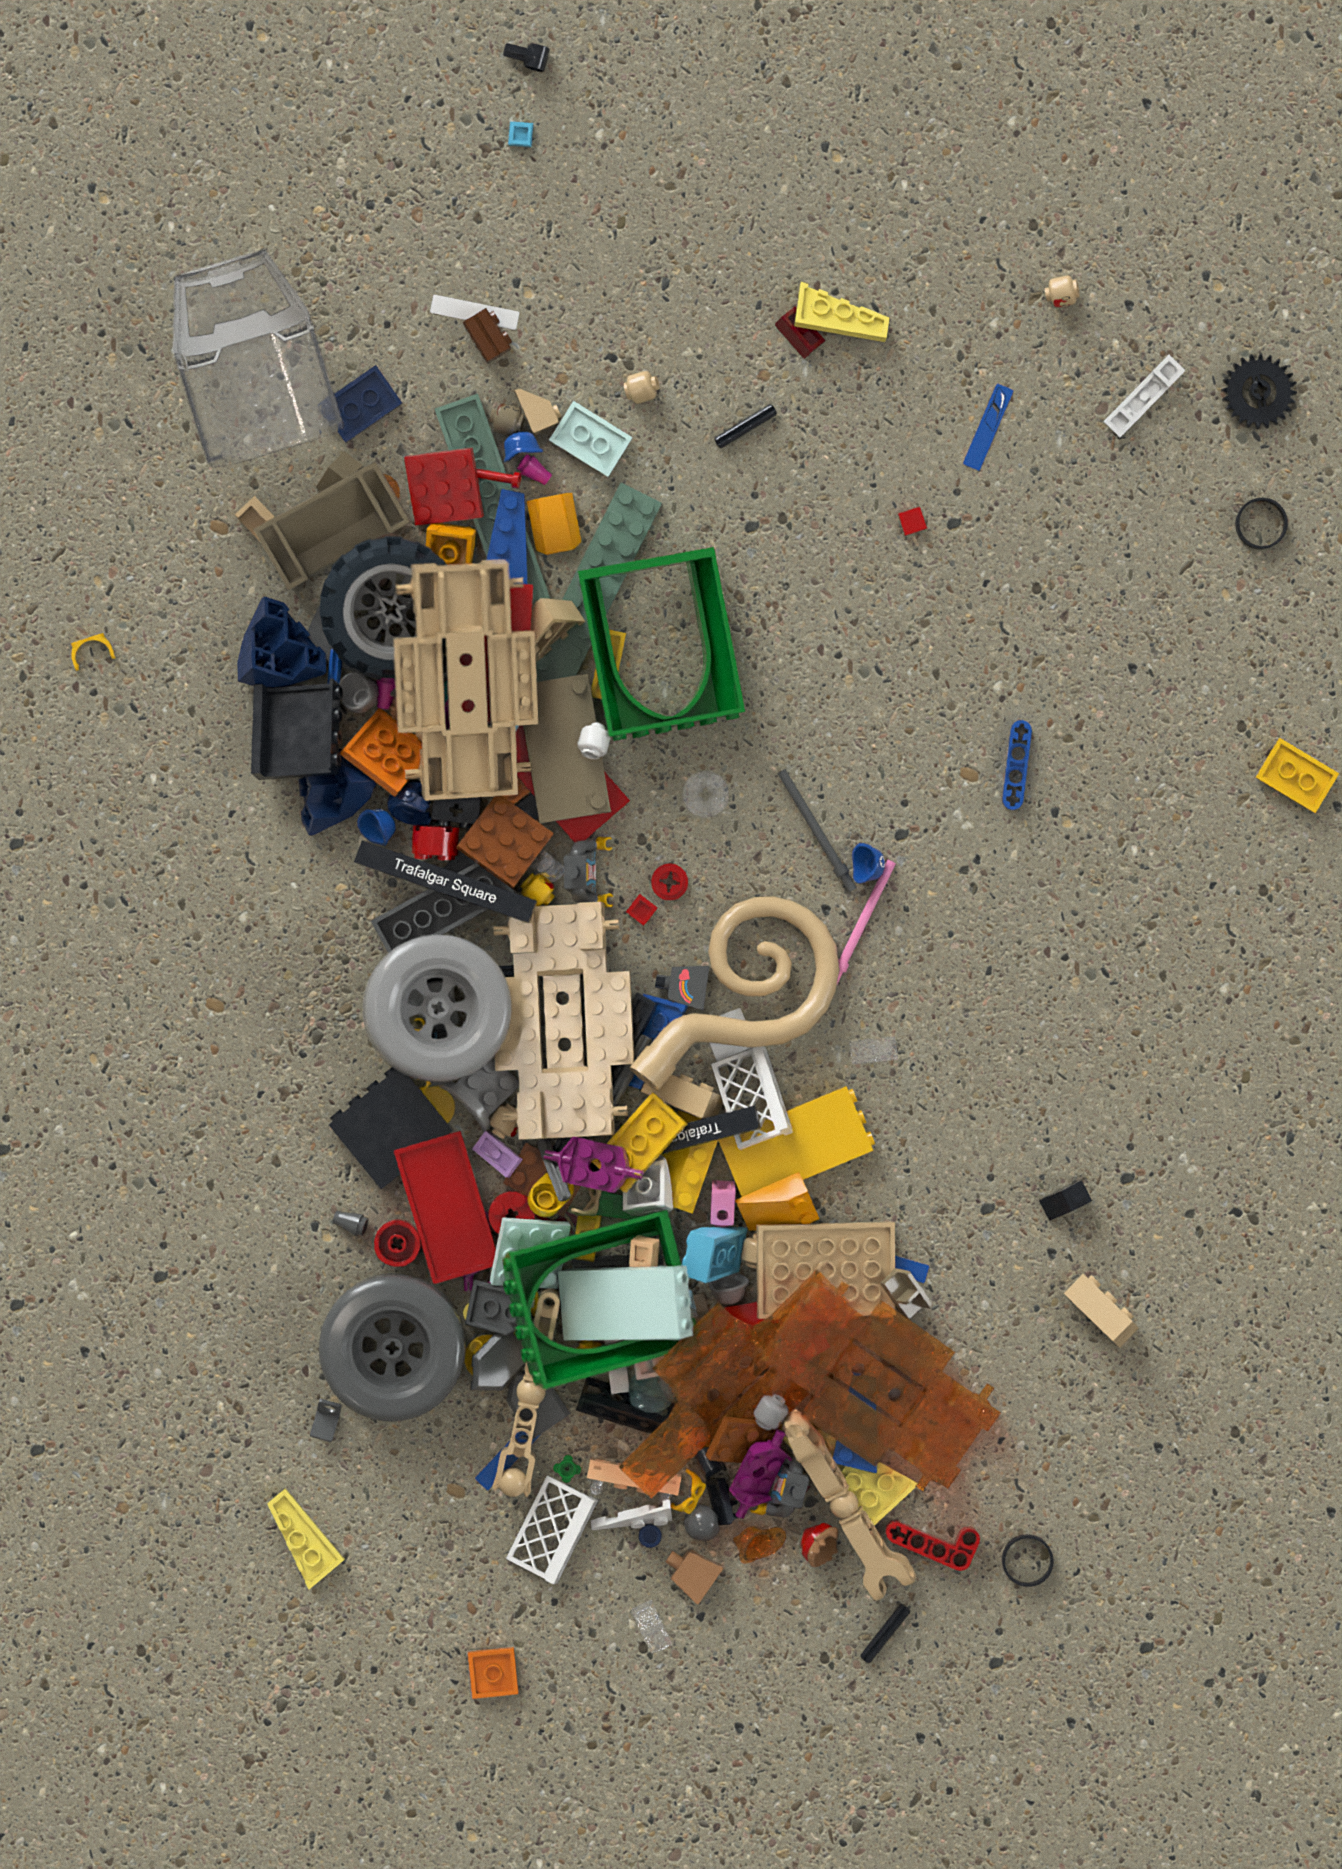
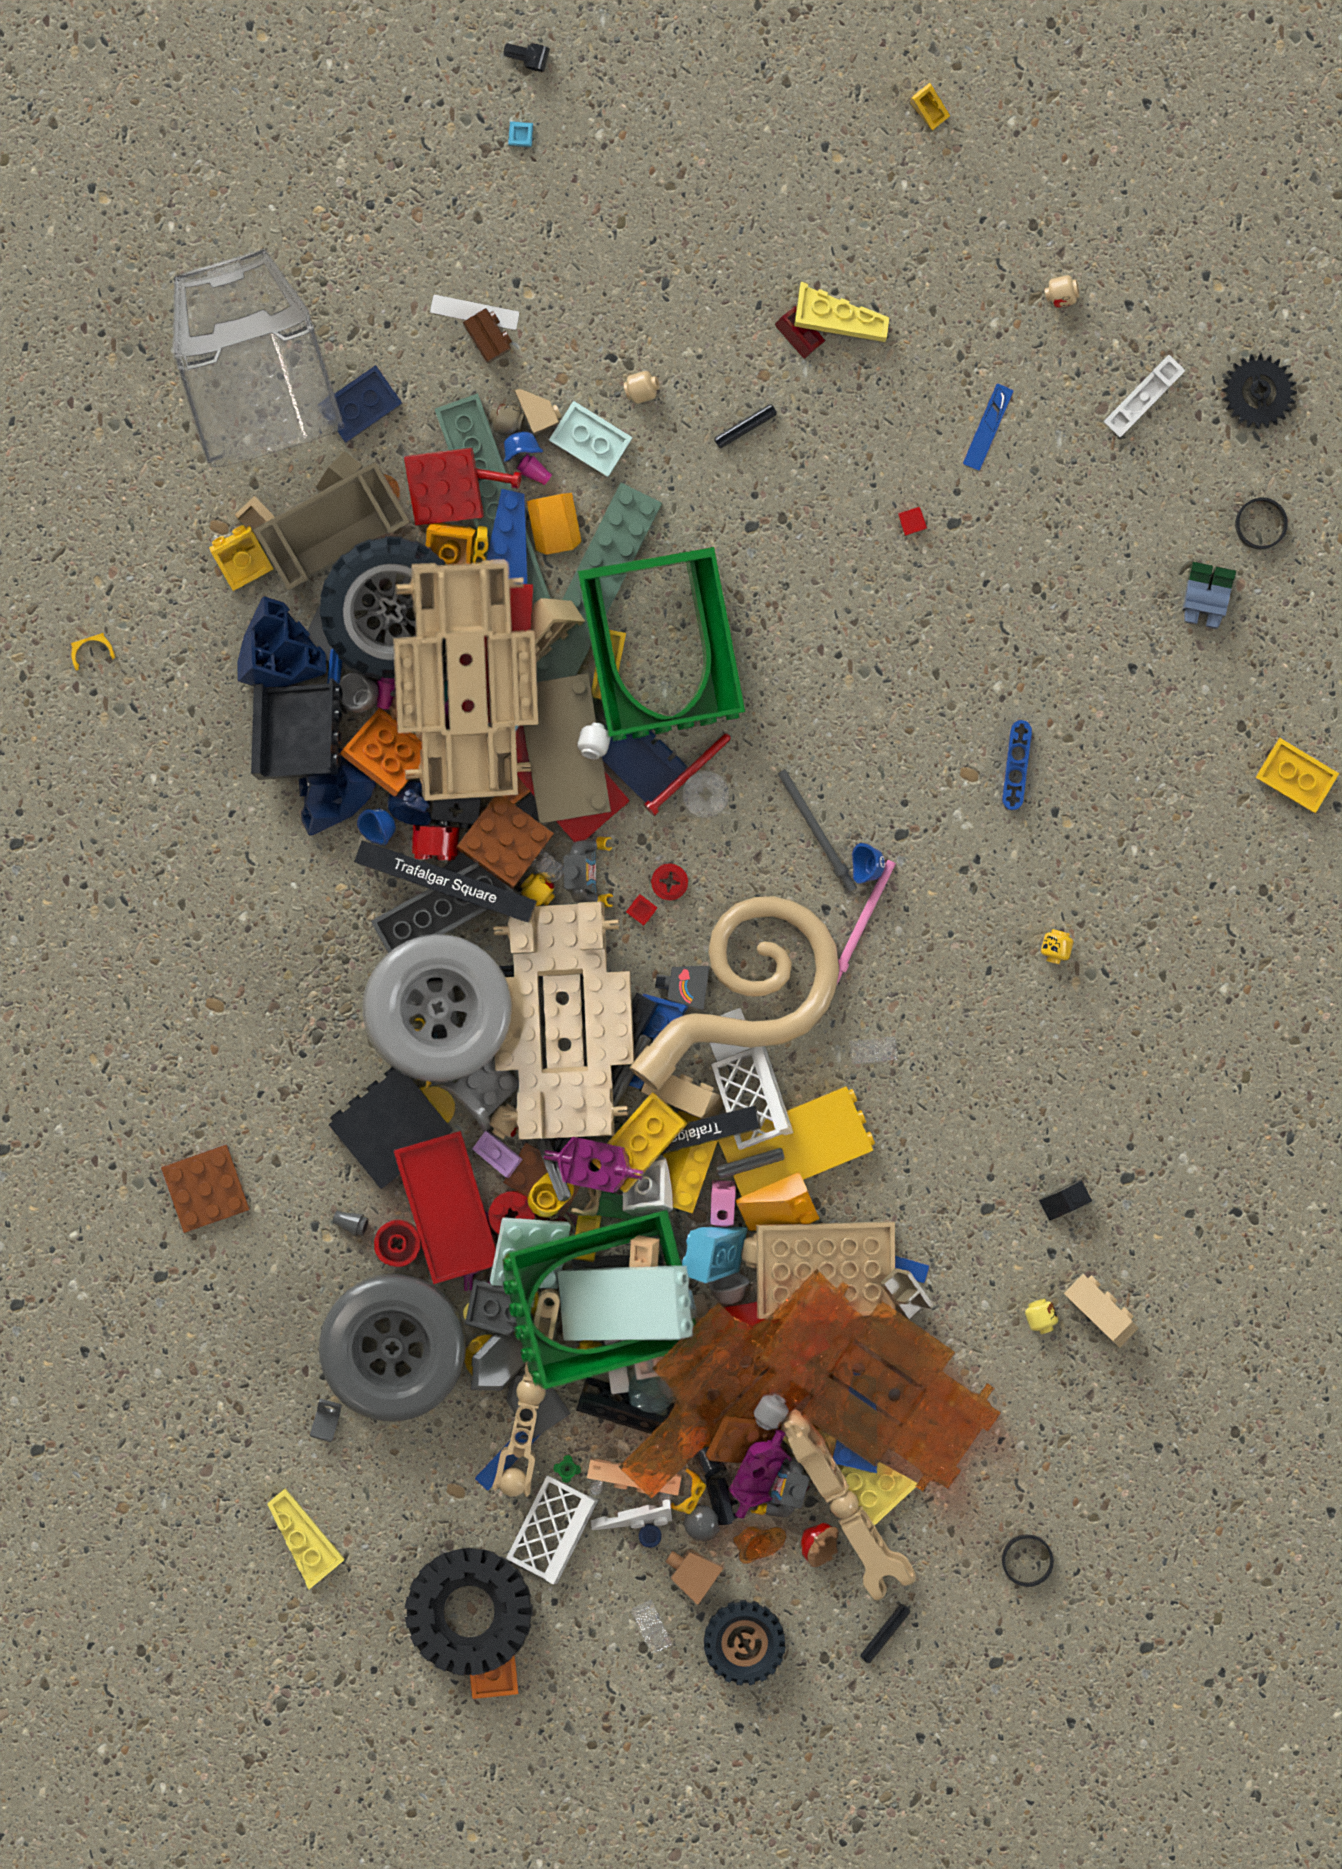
red beam [885,1520,980,1571] -> none
none -> dark orange plate [161,1144,250,1233]
none -> yellow plate [209,525,273,591]
none -> black tyre [405,1548,533,1676]
none -> yellow cap [473,526,488,564]
none -> dark blue hinge [602,724,688,802]
none -> red bar [643,733,731,816]
none -> black wheel [704,1600,785,1686]
none -> dark grey axle [717,1148,785,1178]
none -> yellow slope [910,83,950,130]
none -> light yellow head [1025,1298,1059,1334]
none -> yellow head [1041,929,1074,964]
none -> sand blue hips [1182,562,1236,629]

